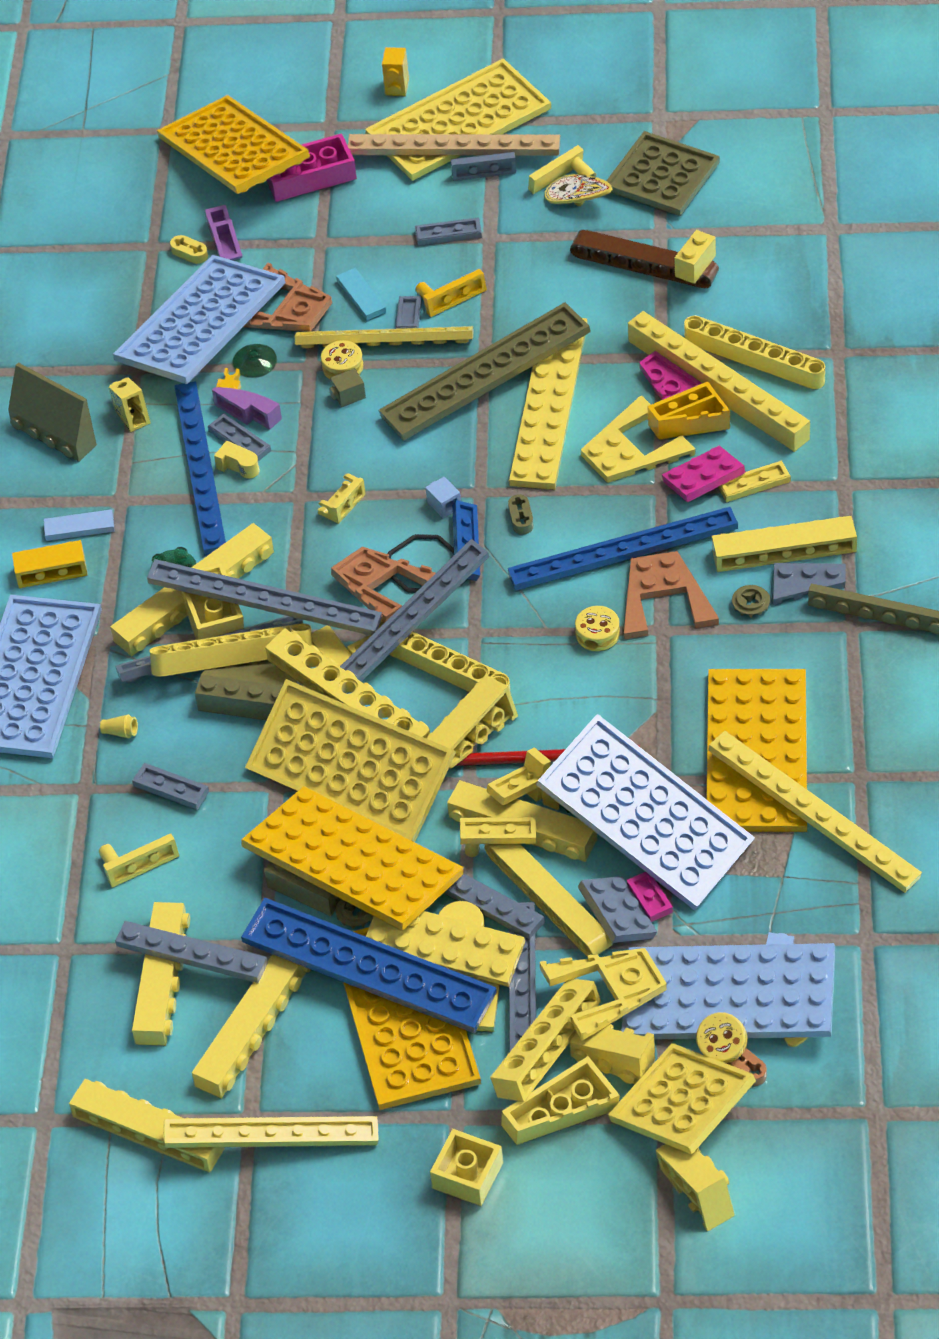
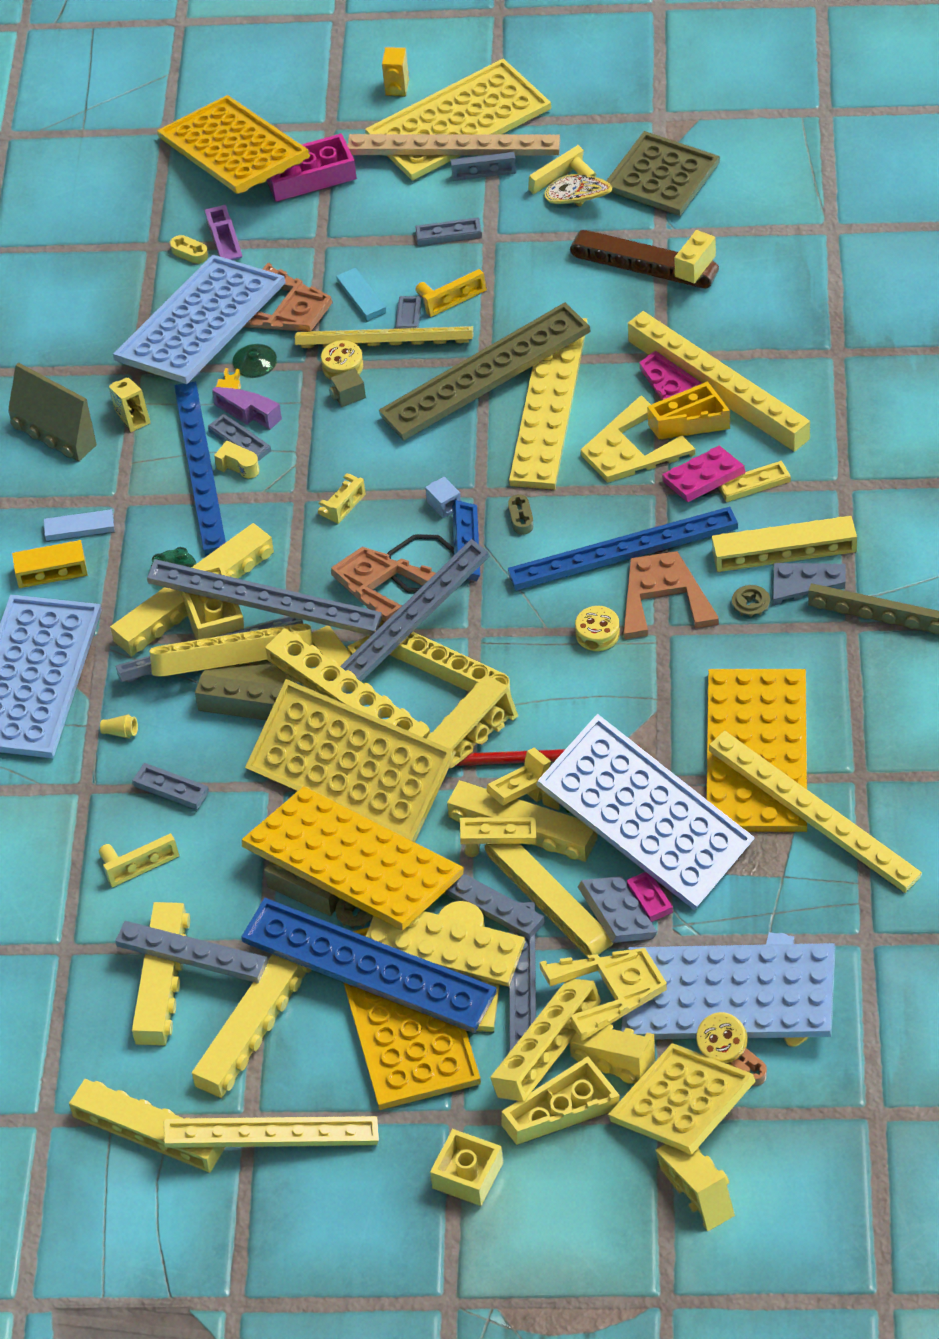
light yellow beam [684,316,825,389] -> none

